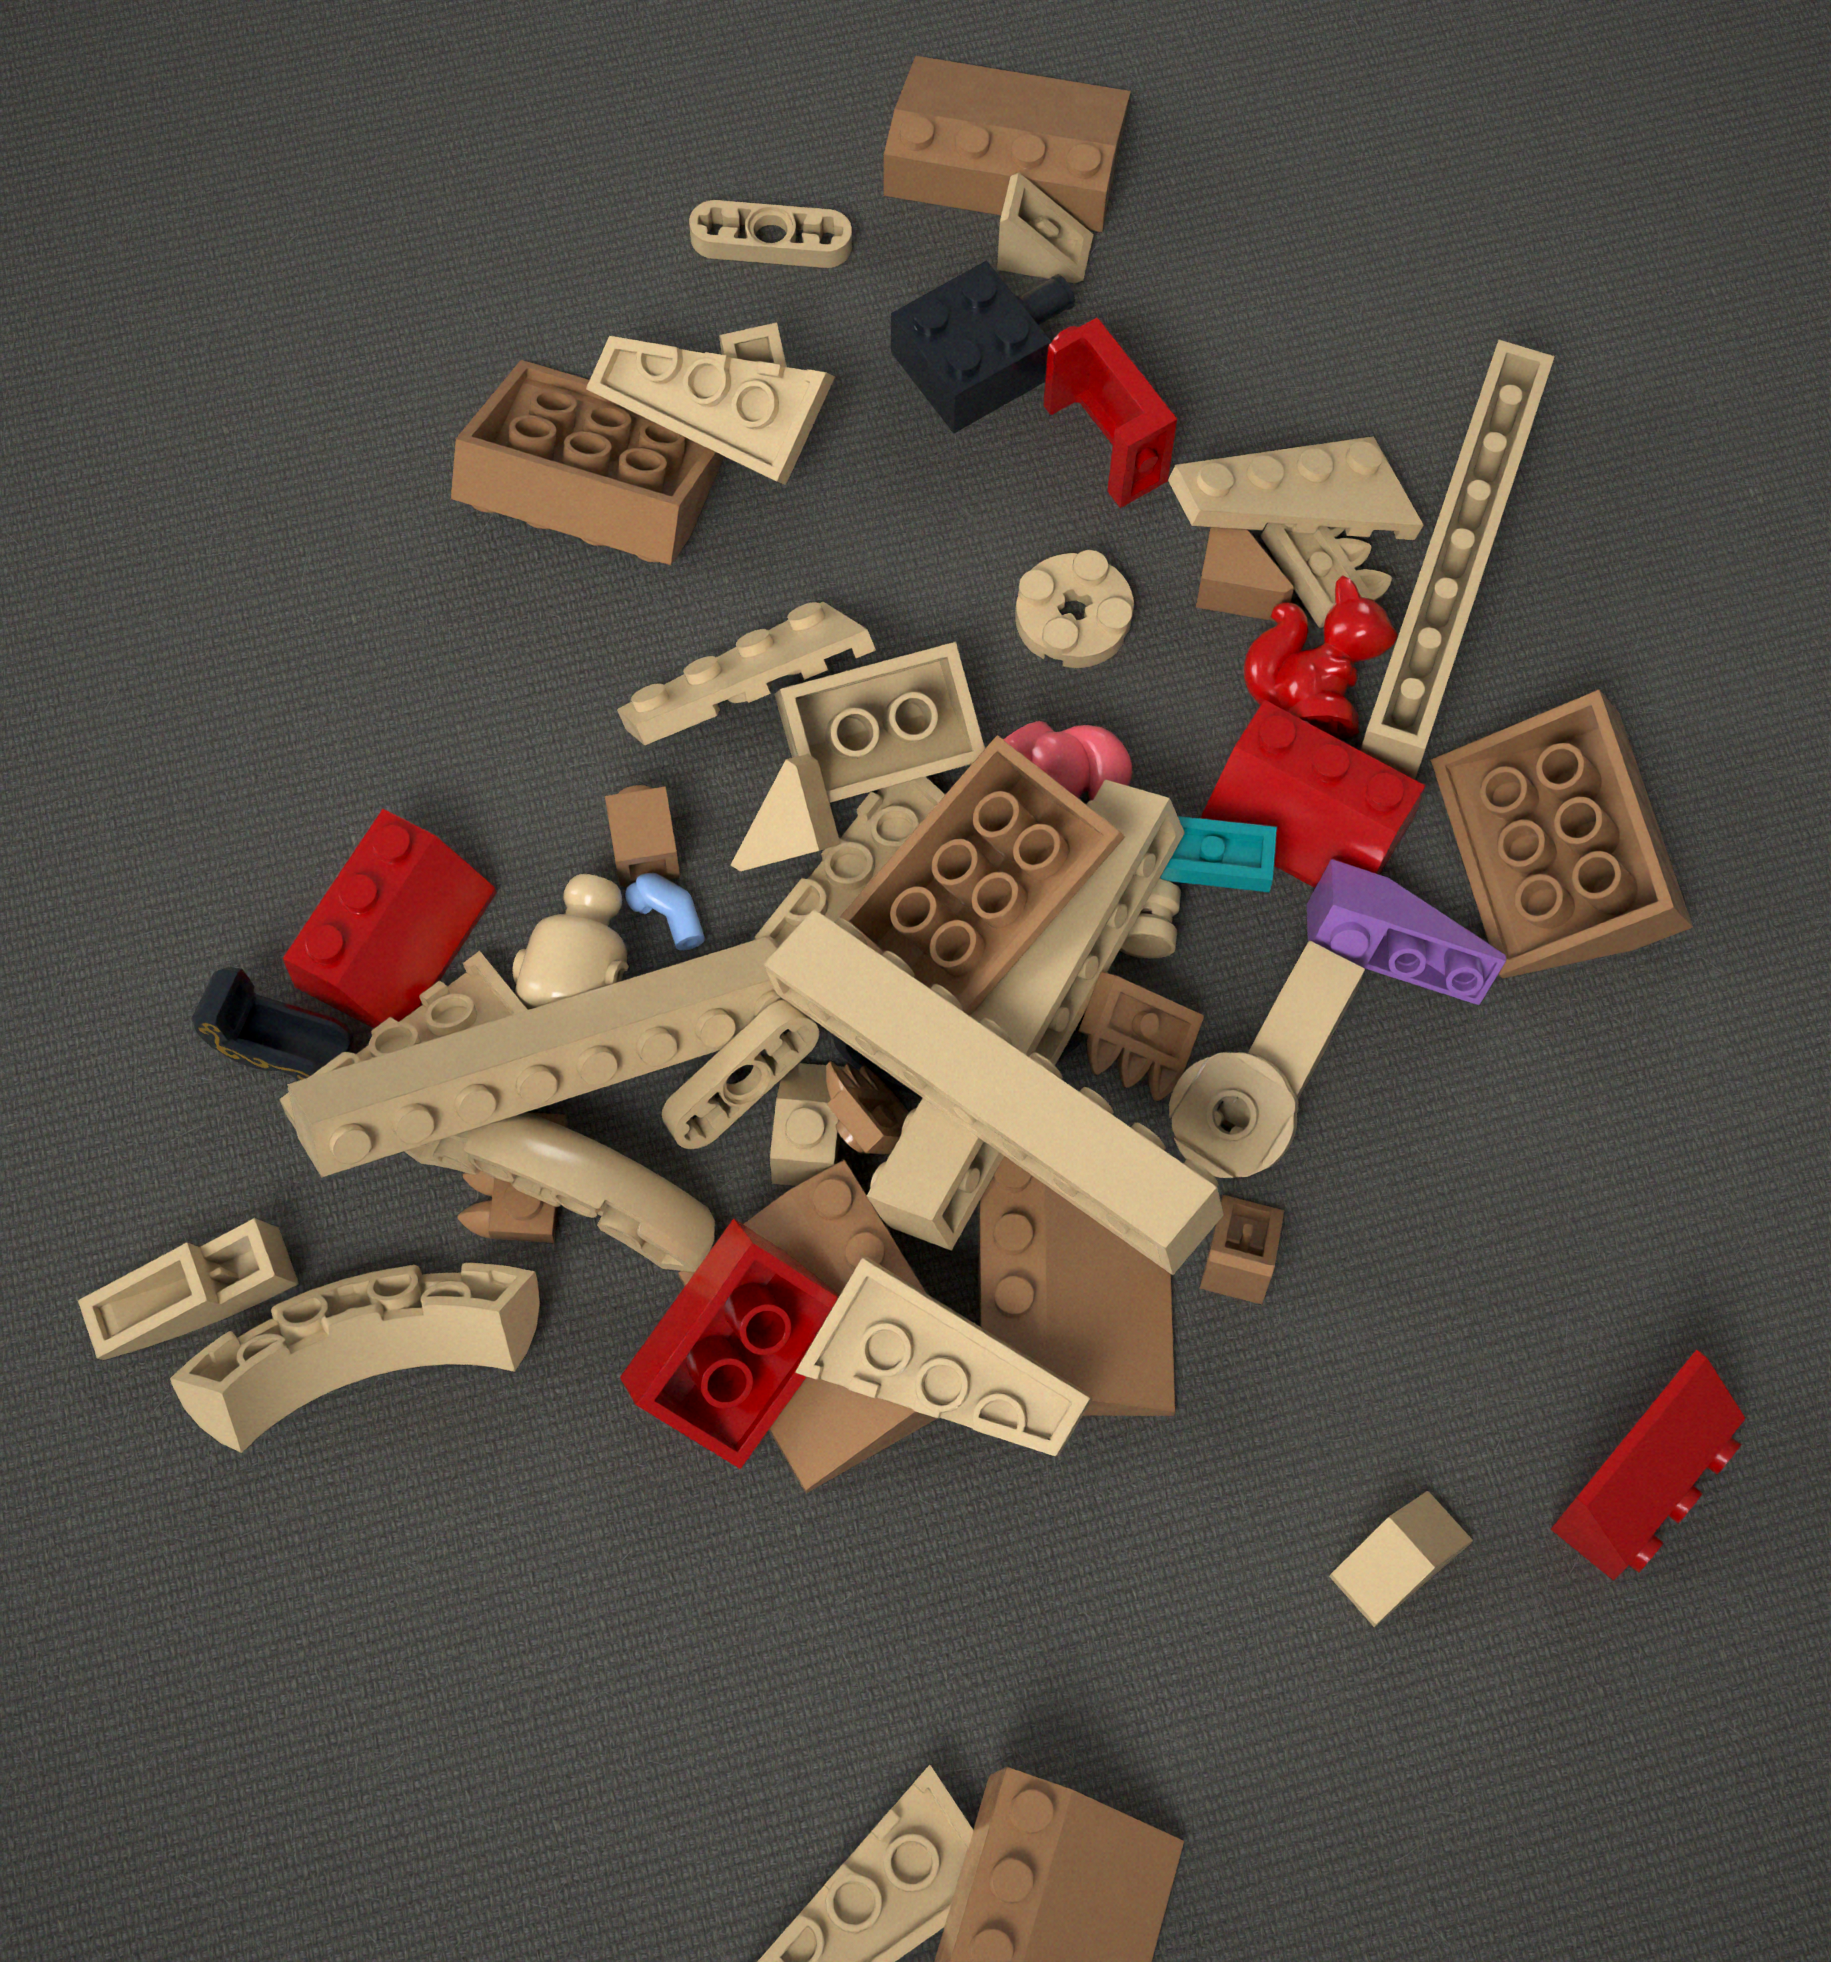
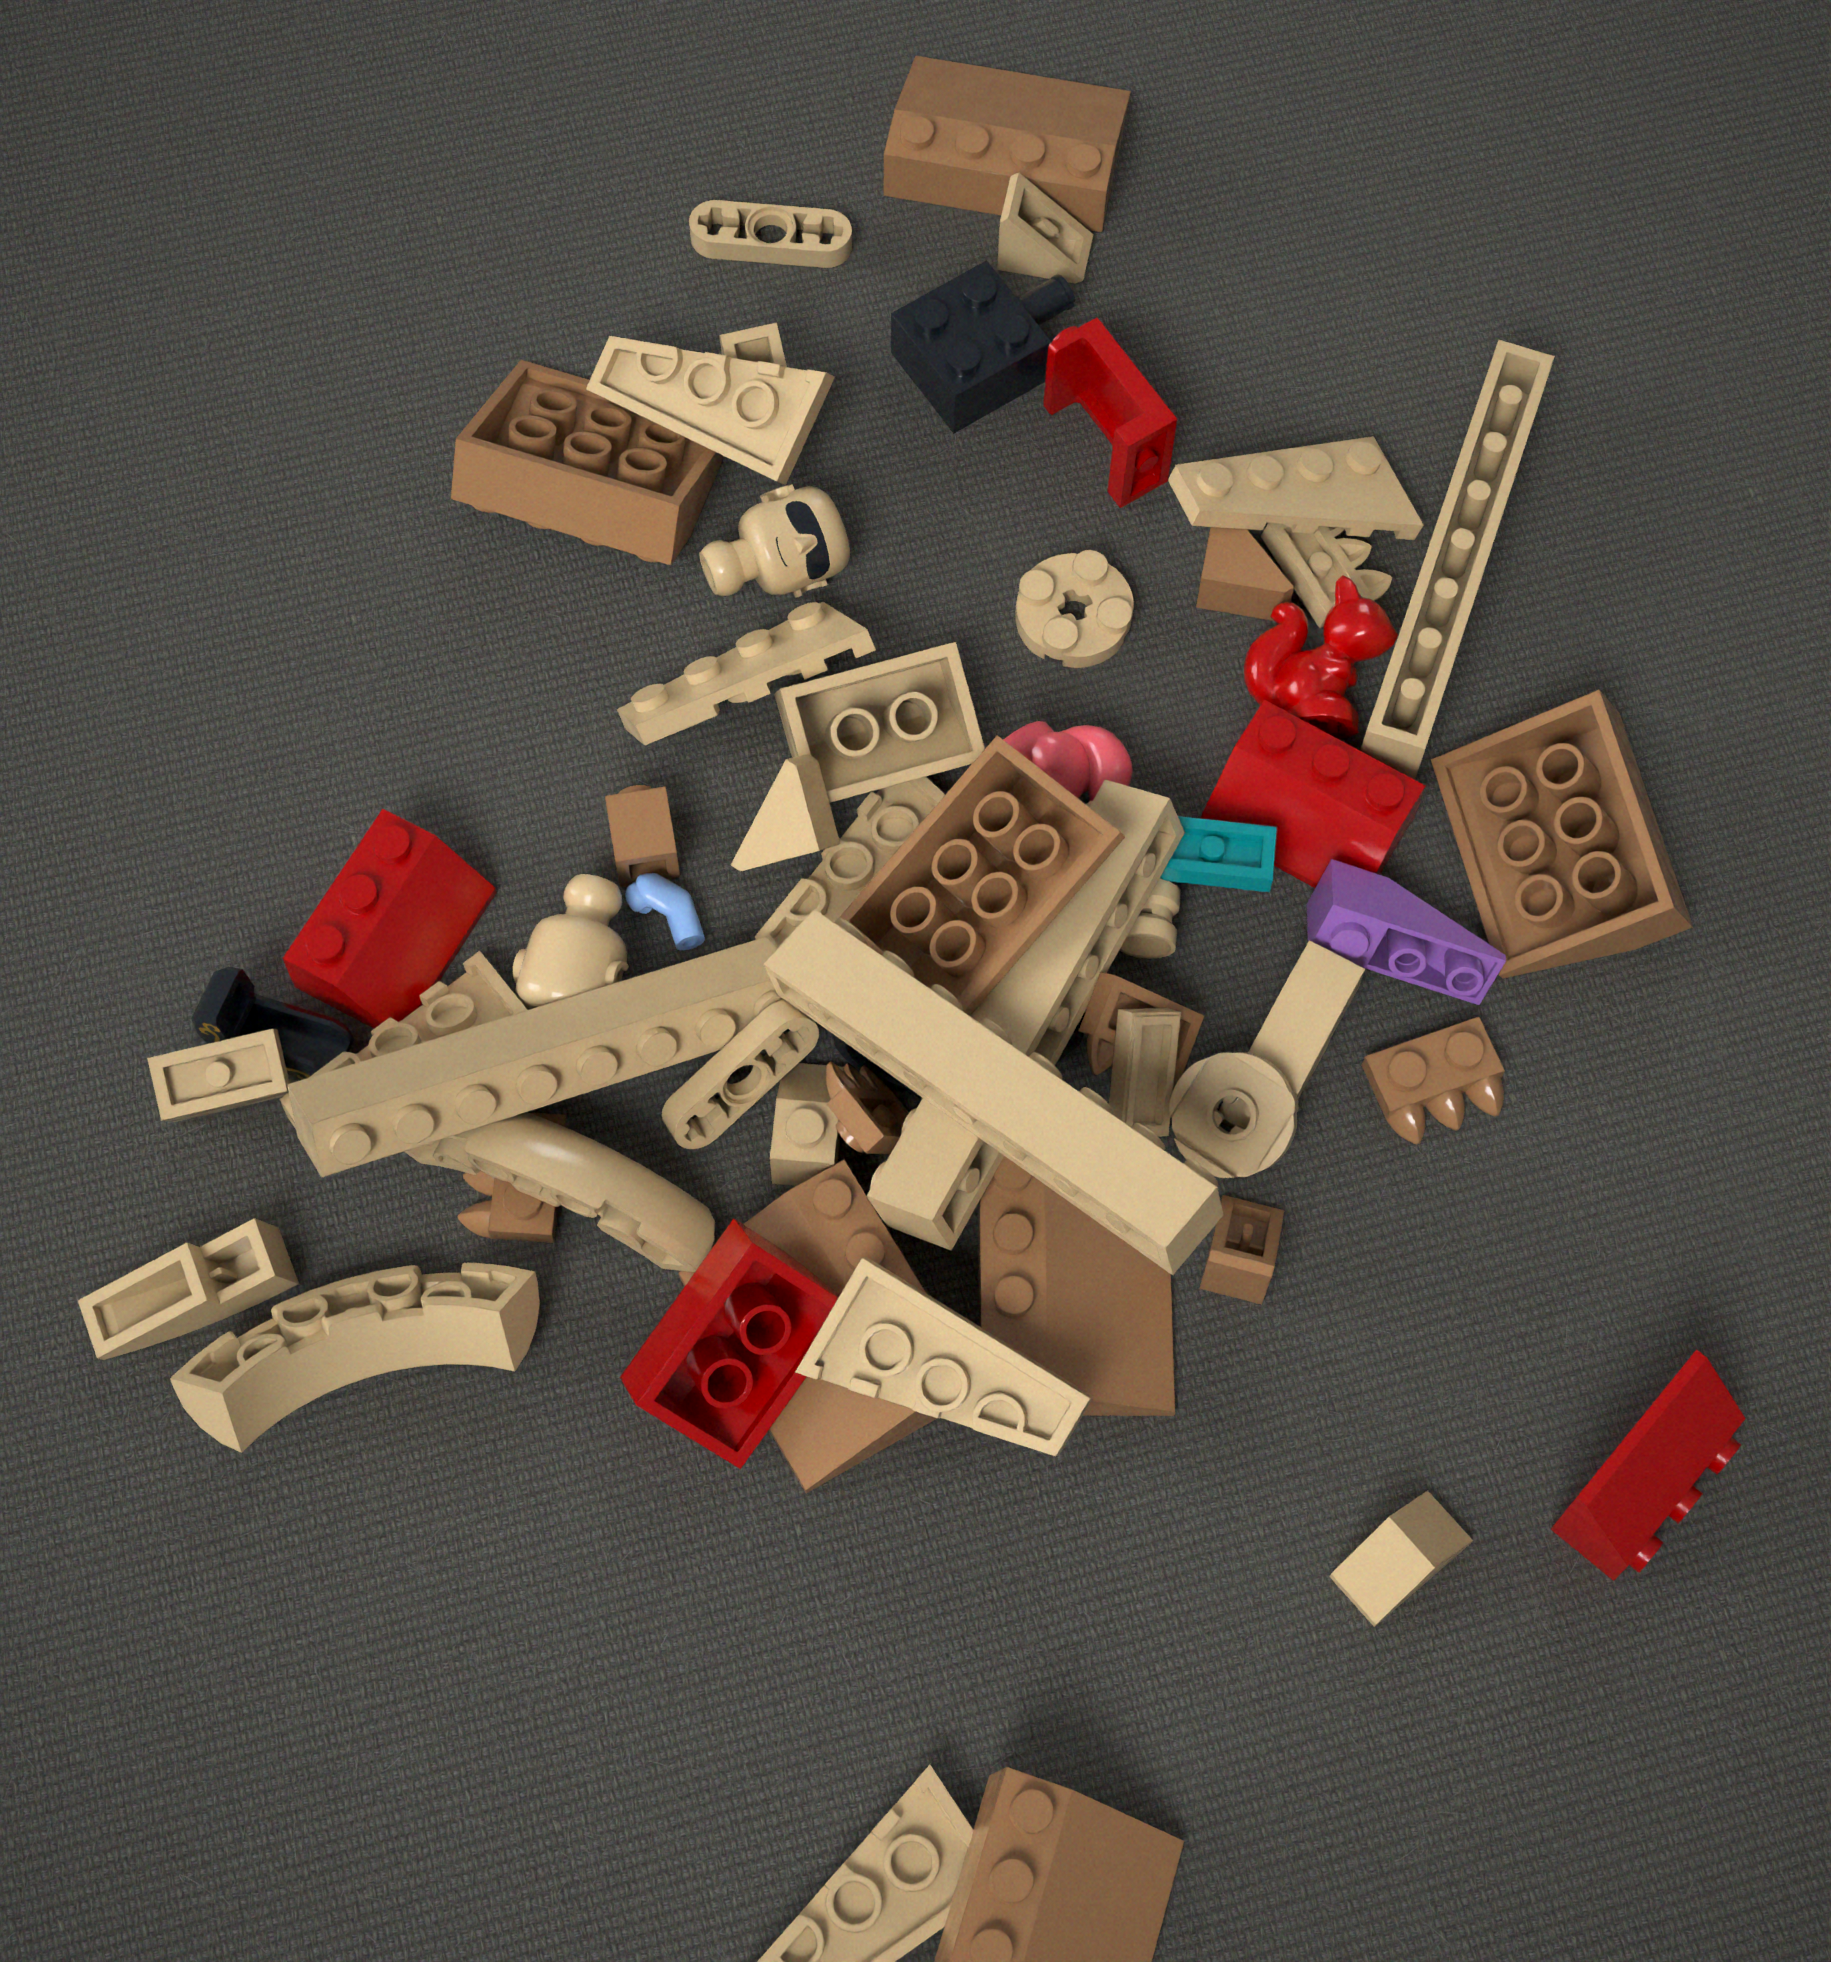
none -> tan panel [147,1029,296,1122]
none -> tan piece [699,484,850,597]
none -> tan tile [1109,1008,1181,1137]
none -> medium nougat plate [1362,1017,1505,1145]

